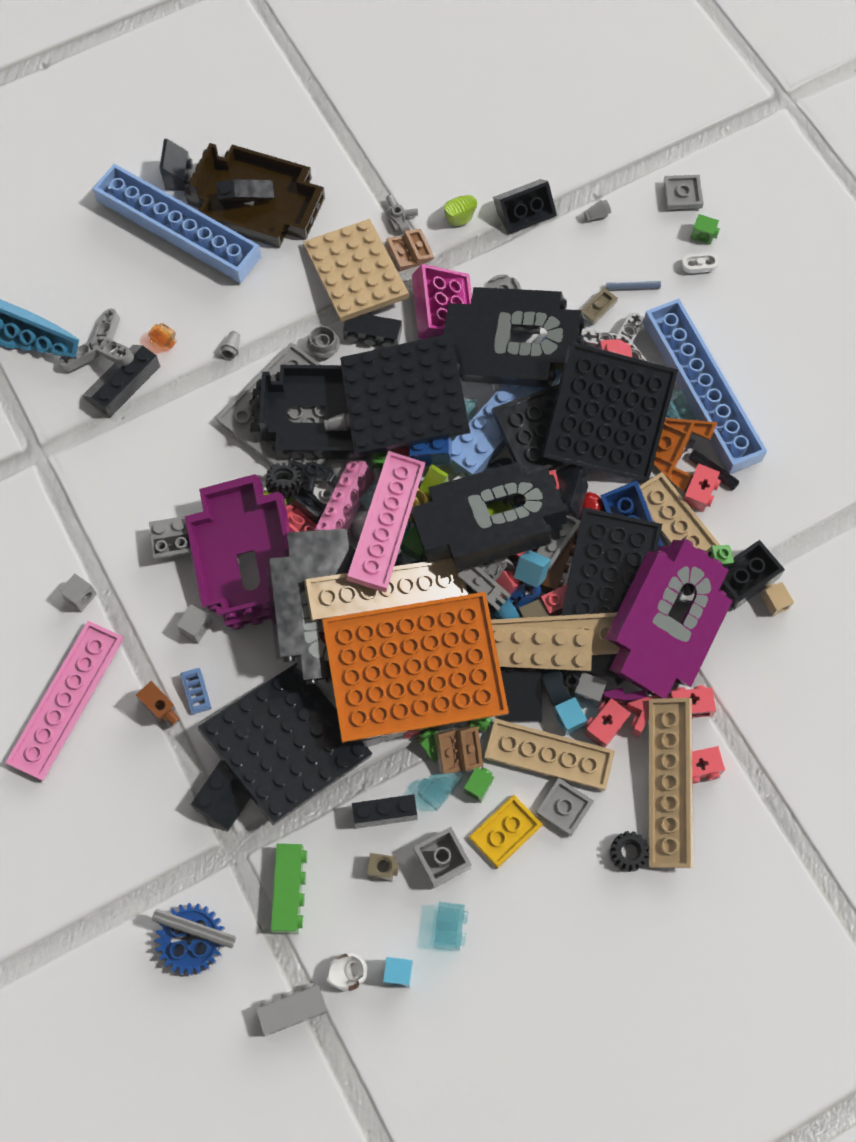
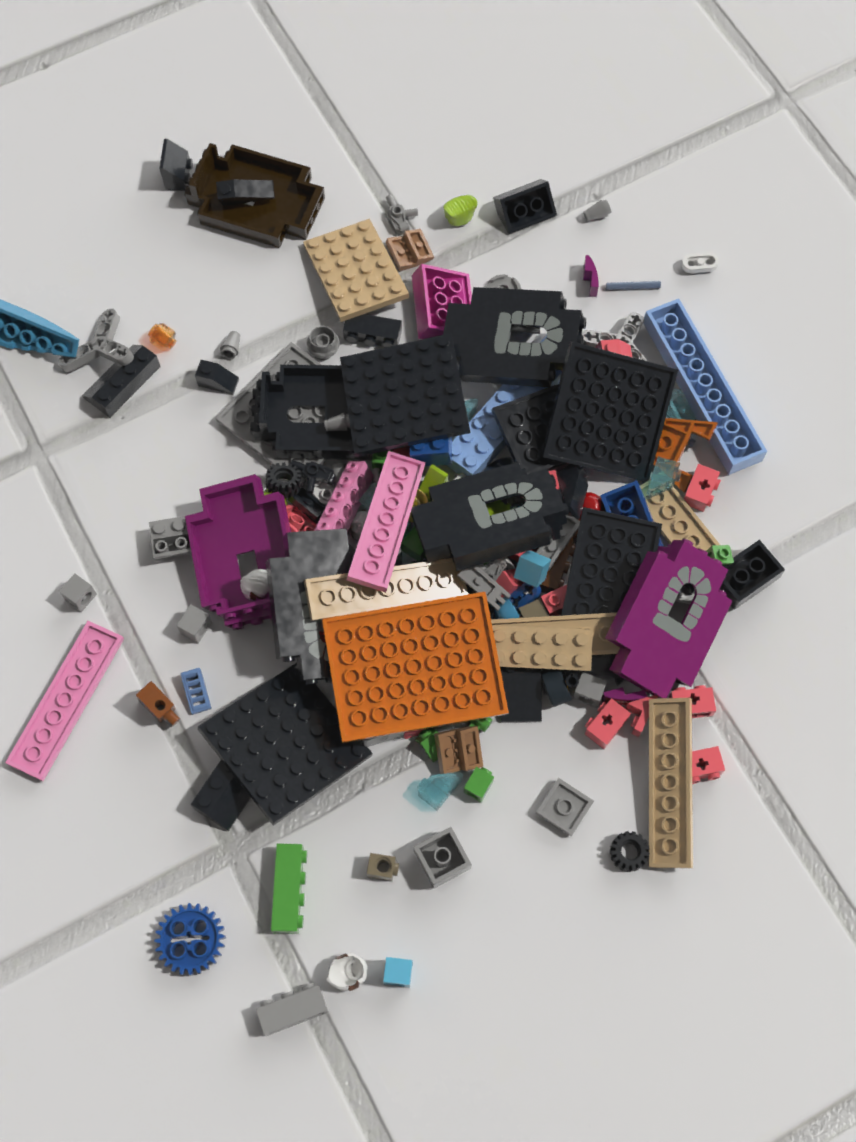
light blue brick [92,164,261,284] -> none
light grey axle [152,909,236,948] -> none
black brick [352,794,418,829] -> none
clear light blue brick [434,902,468,951] -> none
yellow tile [468,795,543,869] -> none
tan plate [484,718,615,791] -> none
medium azure piece [553,697,587,736] -> none
dark tan plate [581,288,618,325] -> none
light grey plate [663,175,704,210] -> none
black axle [689,450,740,490] -> none
bright green brick [690,214,720,245] -> none
tan brick [761,582,794,617] -> none
none -> black slope [195,360,239,395]
none -> white hair [240,569,269,601]
none -> magenta slope [583,255,599,297]
none -> clear light blue slope [645,456,682,499]

